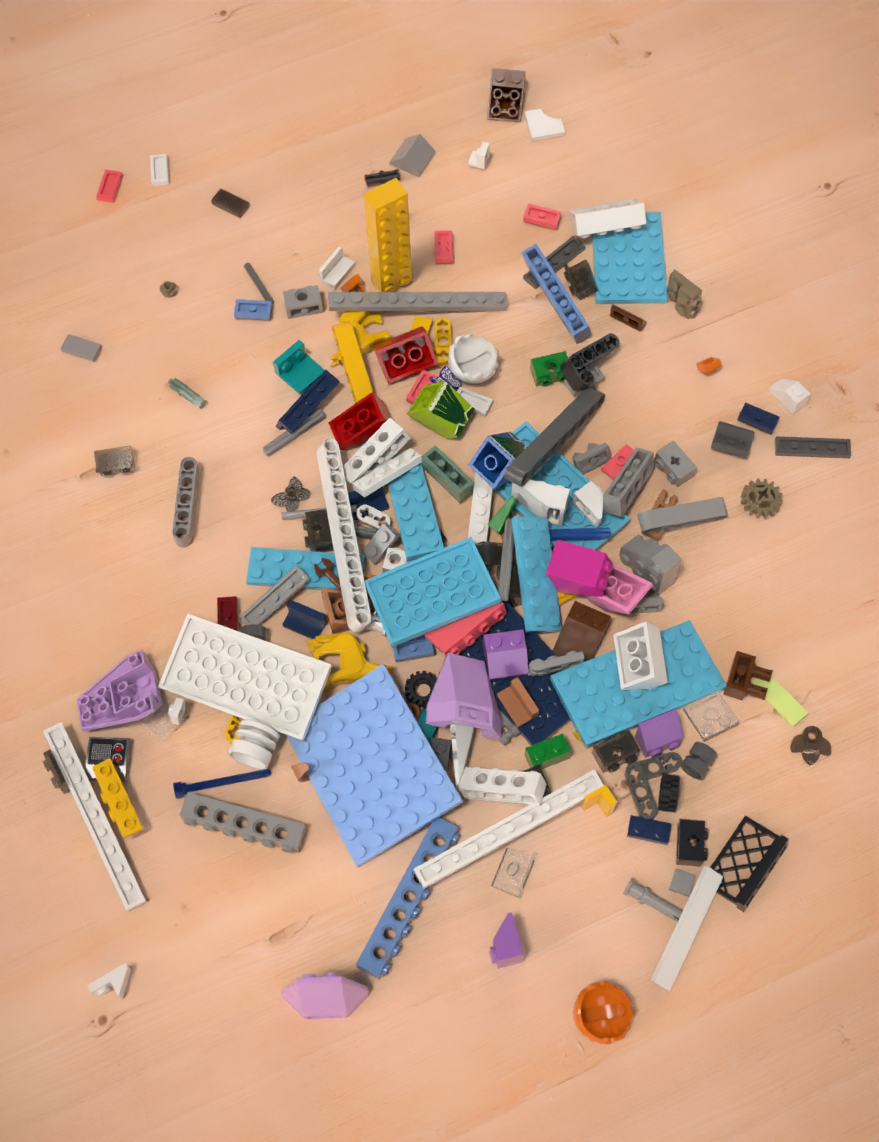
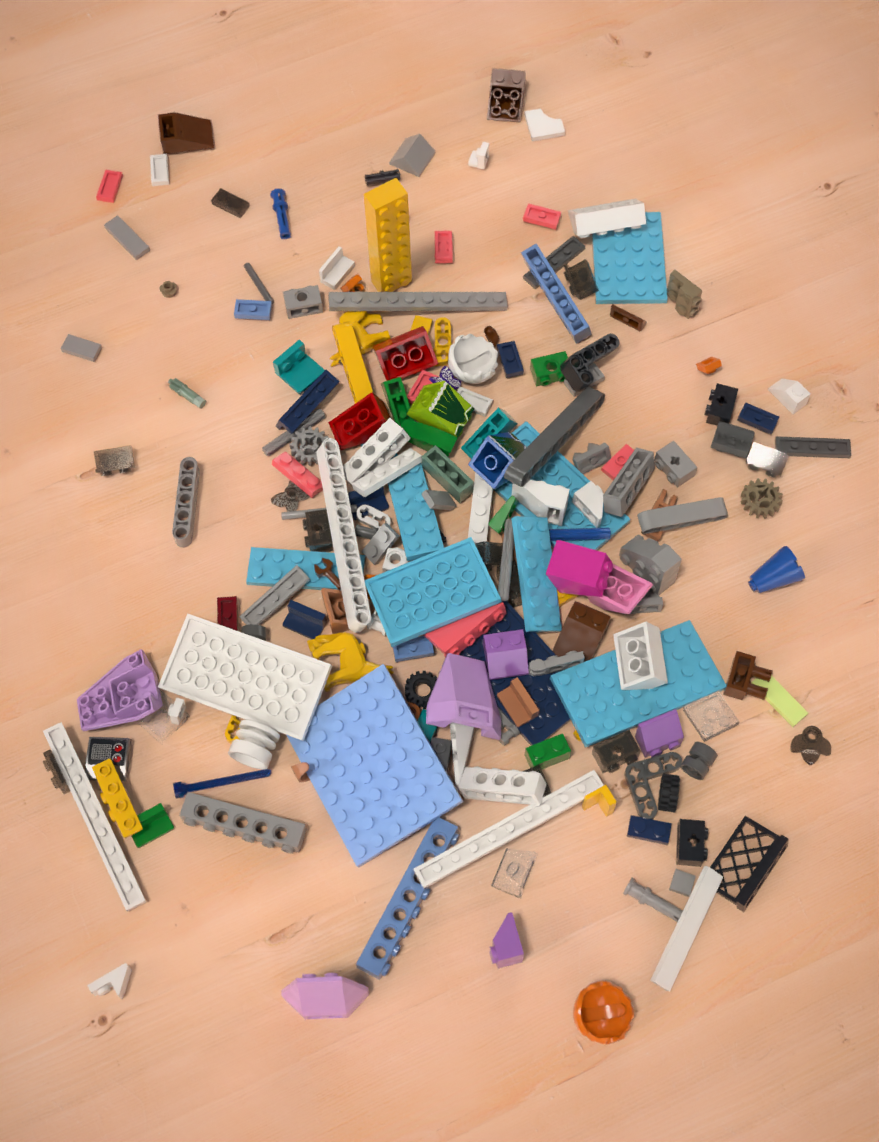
none -> light grey tile [104,215,150,260]
none -> green panel [131,803,174,848]
none -> reddish brown slope [158,112,214,154]
none -> blue pin [270,188,291,239]
none -> coral plate [271,451,323,498]
none -> light grey gear [290,426,329,466]
none -> green slope [381,377,414,427]
none -> green slope [401,419,458,457]
none -> light grey tile [422,490,457,510]
none -> teal slope [461,407,518,459]
none -> reddish brown arm [484,326,500,349]
none -> dark blue plate [497,341,524,378]
none -> black brick [704,383,738,426]
none -> clear smoke bracket [745,442,789,478]
none -> blue cone [748,546,805,593]

